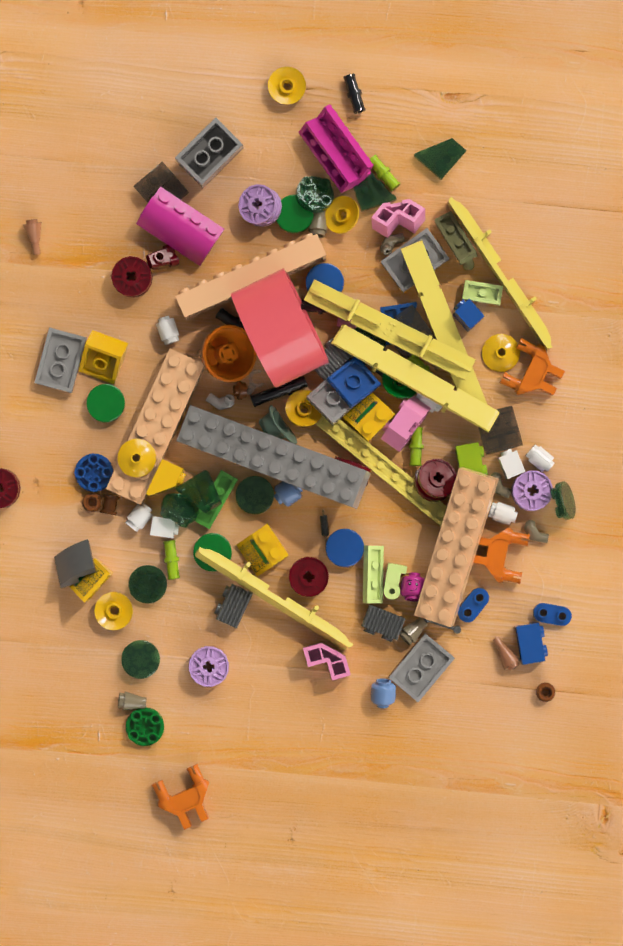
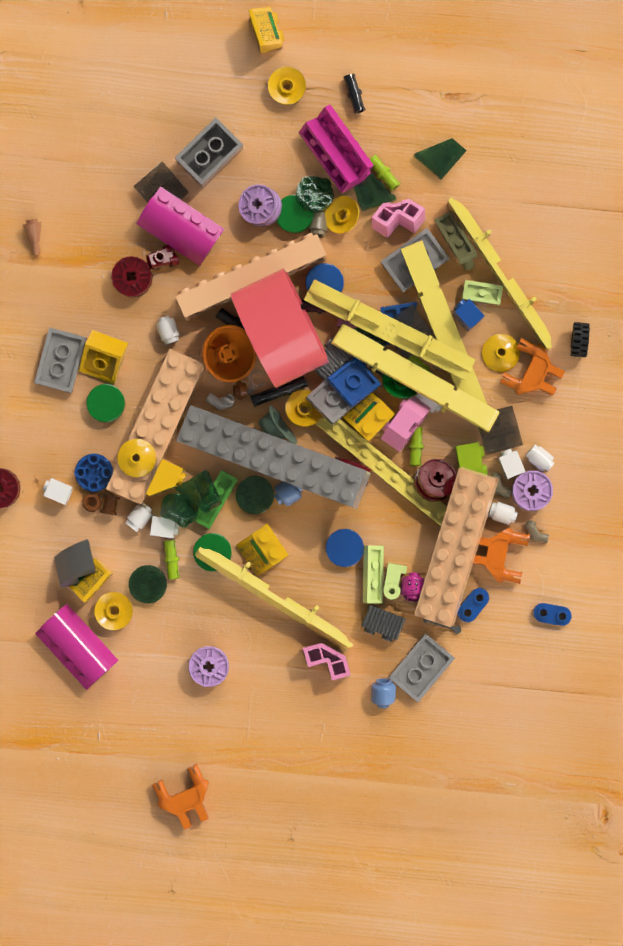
dark tan cone [118,691,147,710] -> none
clear green tile [121,640,160,679] -> none
green tile [126,707,164,746] -> none
dark grey brick [214,584,253,628] -> none
dark red wheel [289,557,329,597] -> none
dark grey piece [320,510,329,541] -> none
dark tan arm [380,233,405,256] -> none
dark tan cone [399,617,427,645] -> none
nougat cone [493,636,521,671] -> none
blue brick [515,622,548,665] -> none
dark orange plate [536,682,555,702] -> none
tile [551,481,576,520] -> none
none -> dark pink brick [35,604,119,690]
none -> white brick [42,478,74,505]
none -> yellow slope [248,7,285,54]
none -> black tyre [571,322,590,357]

